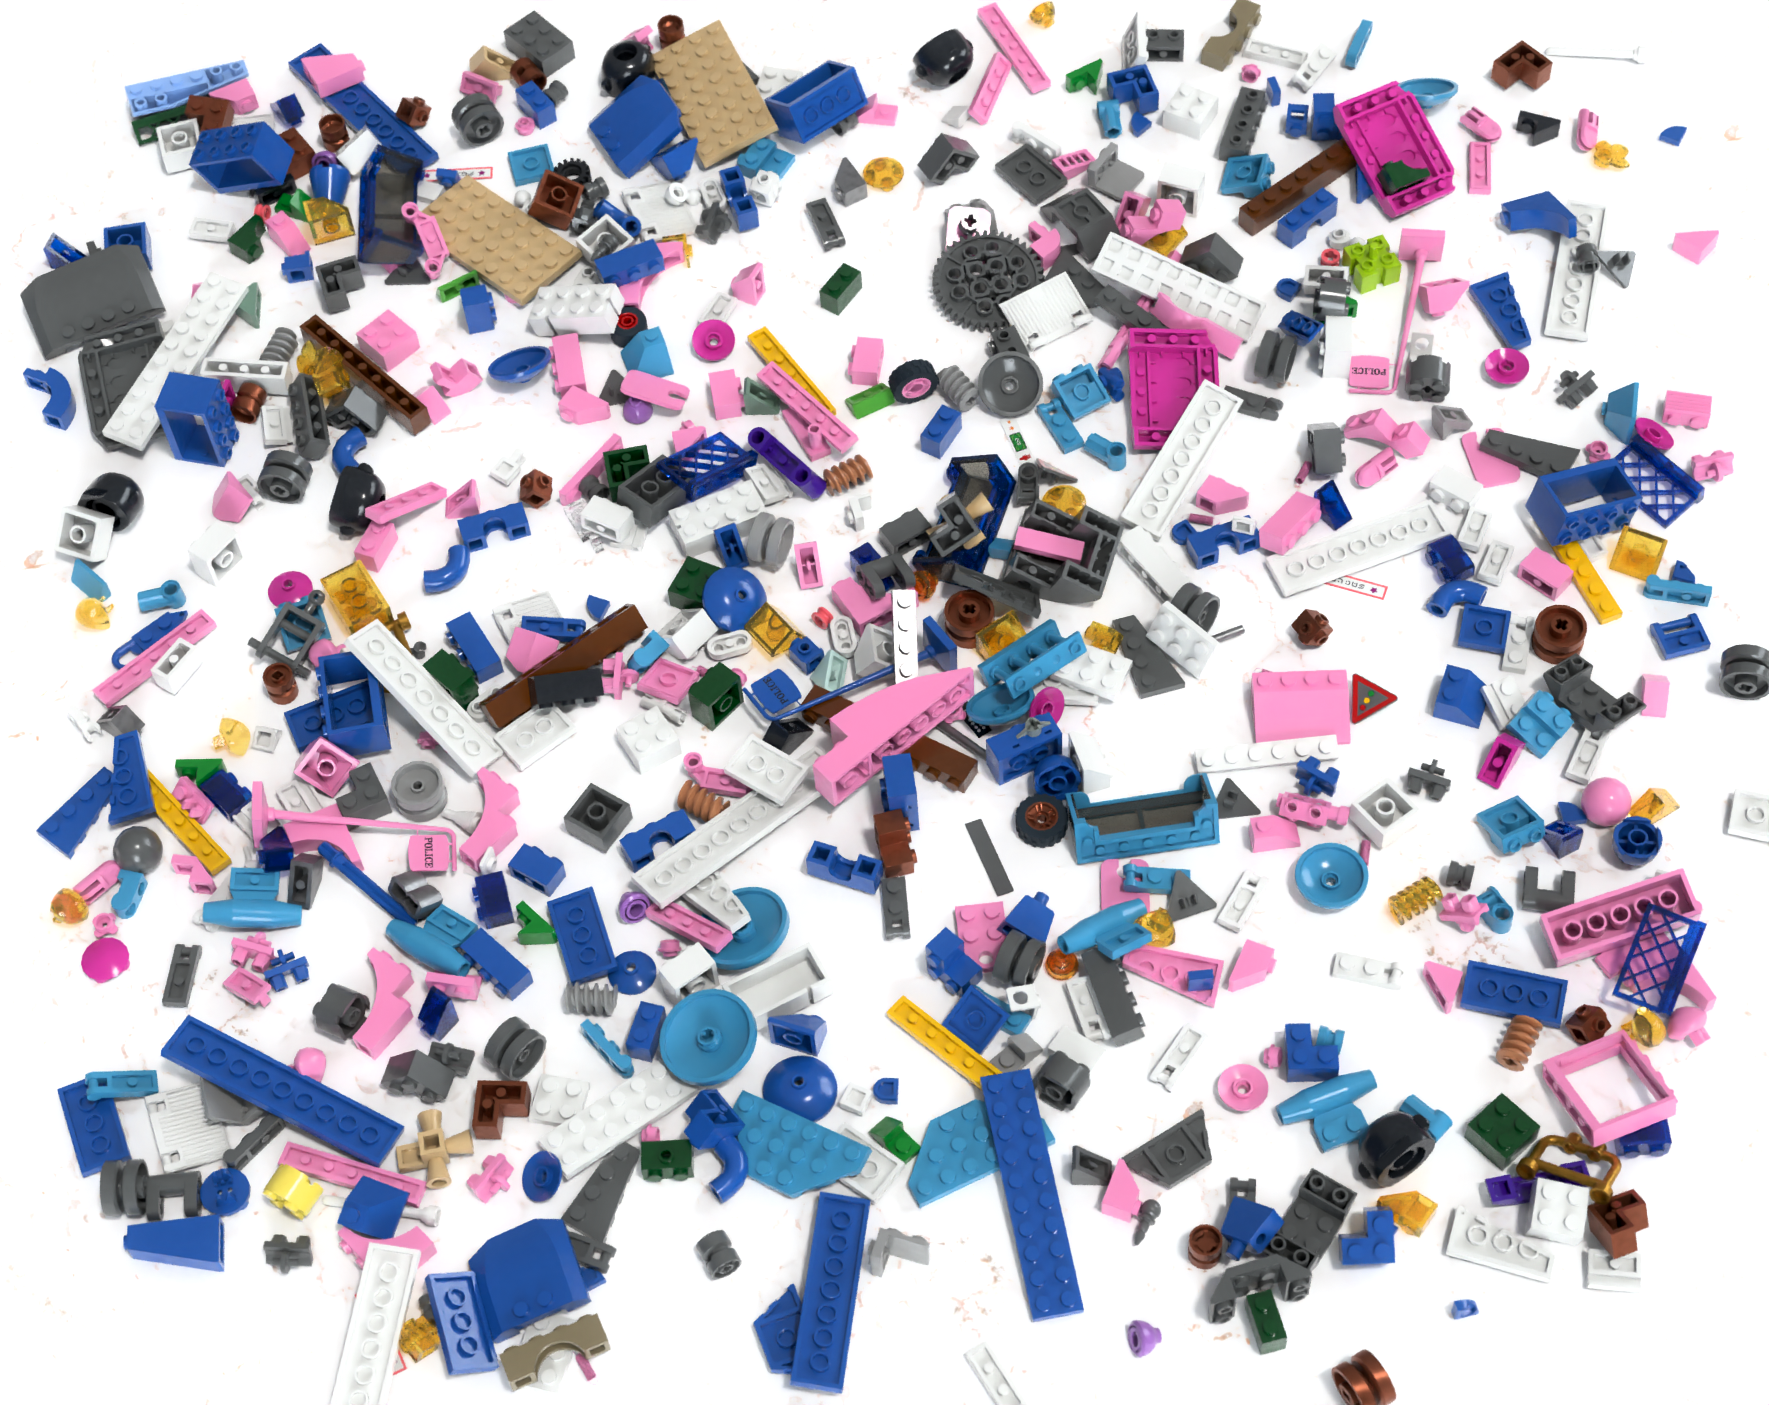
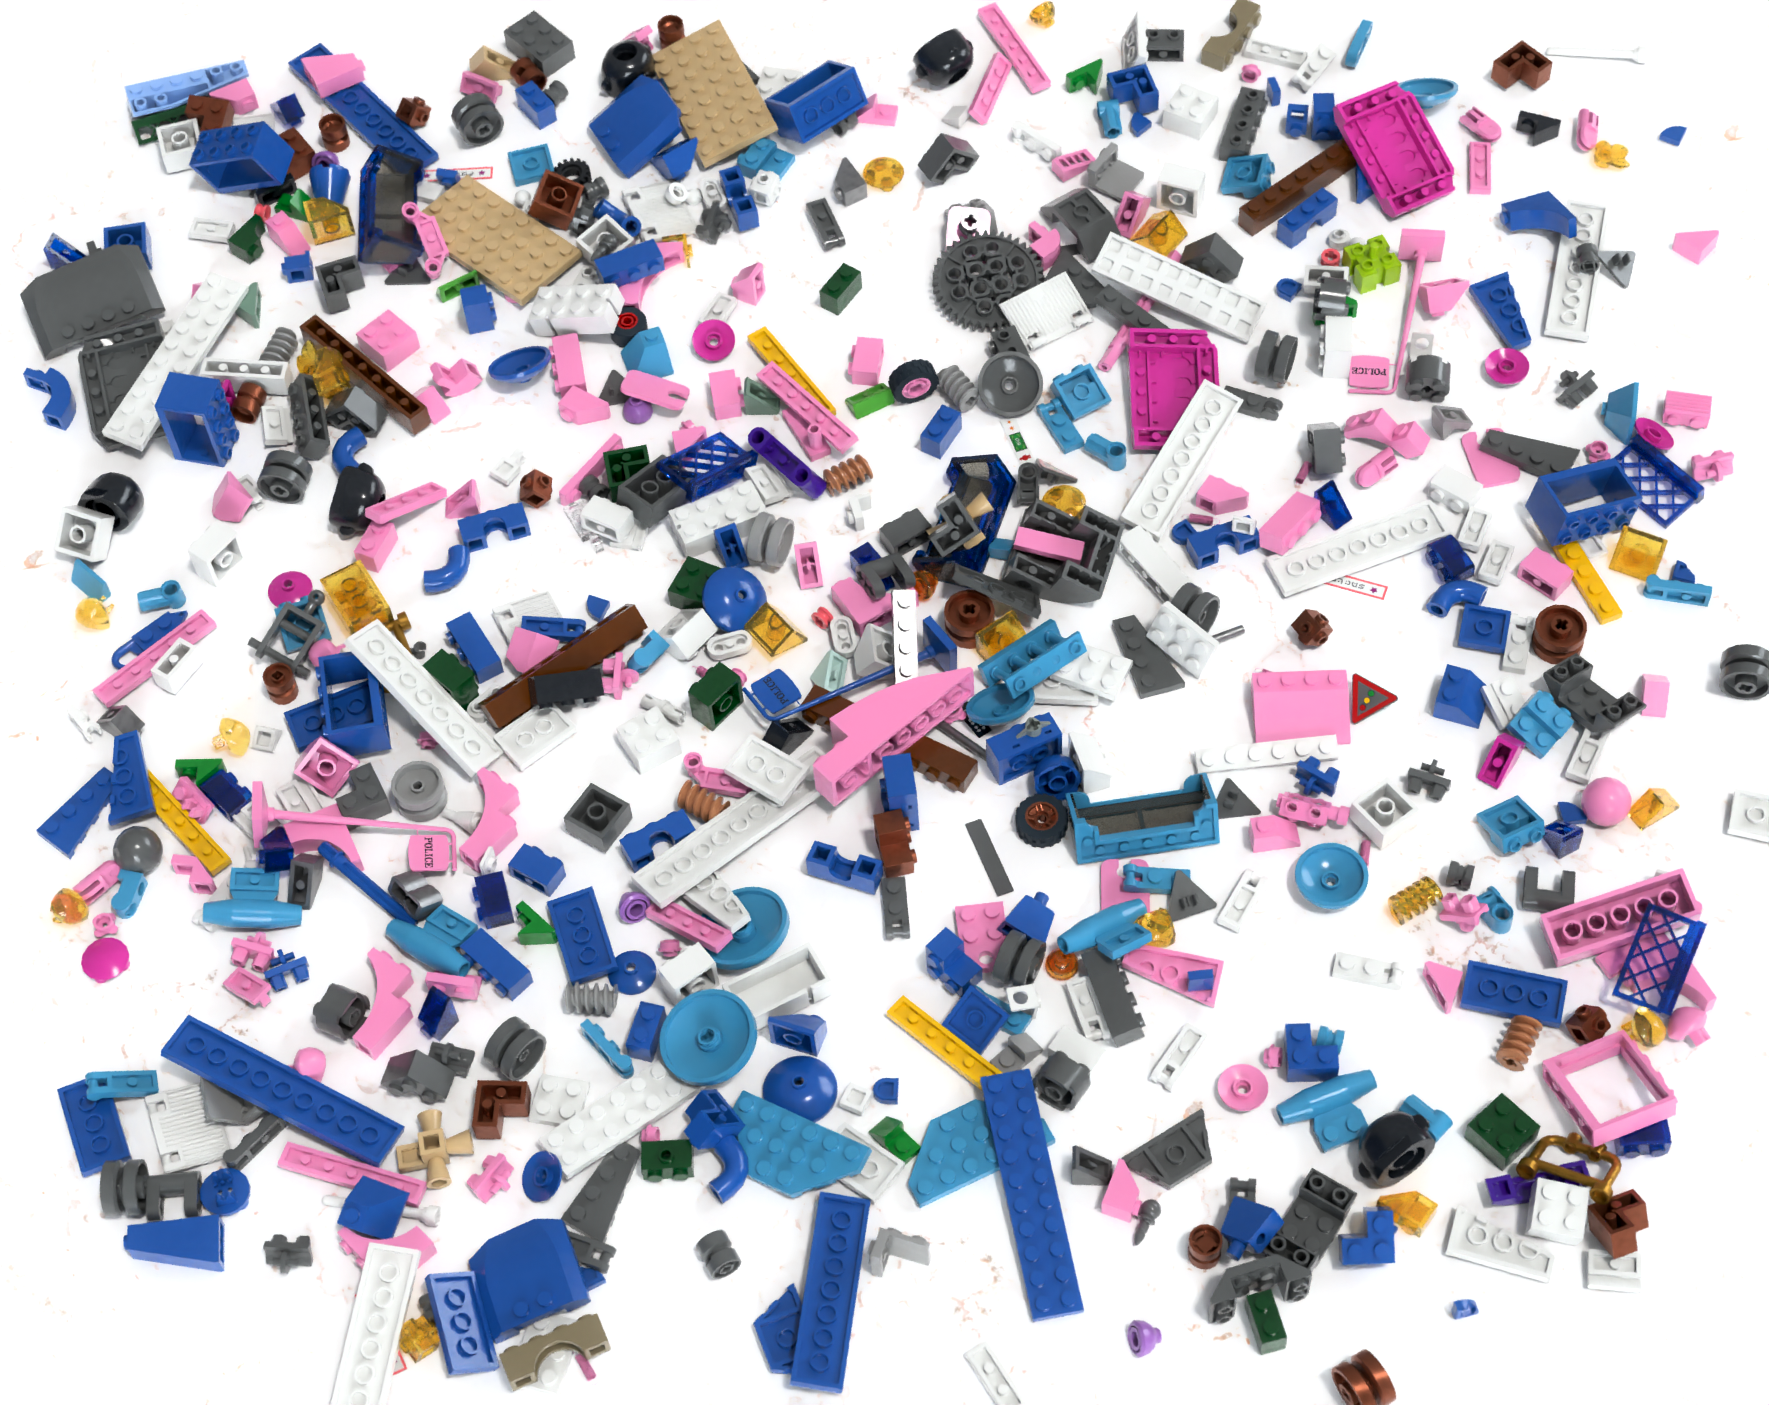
dark grey plate [162,944,202,1007] -> none
light yellow brick [262,1163,324,1221] -> none
white slope [335,125,384,176] -> none
bright pink plate [515,117,535,136] -> none
bright pink tile [637,657,700,705] -> none
blue brick [789,636,824,676] -> none
dark grey plate [995,143,1068,205] -> none
dark pink dish [1029,687,1064,724] -> none
clear yellow brick [1084,621,1124,654] -> none
blue plate [1098,367,1125,402] -> none
bright pink arch [1120,199,1186,246] -> none
bright pink piece [1149,292,1244,360] -> none
bright pink slope [1228,939,1277,992] -> none
blue slope [1278,310,1324,347] -> none
dark green arch [1377,160,1431,196] -> none
blue cylinder [1612,816,1663,866] -> none
blue plate [1650,613,1711,660] -> none

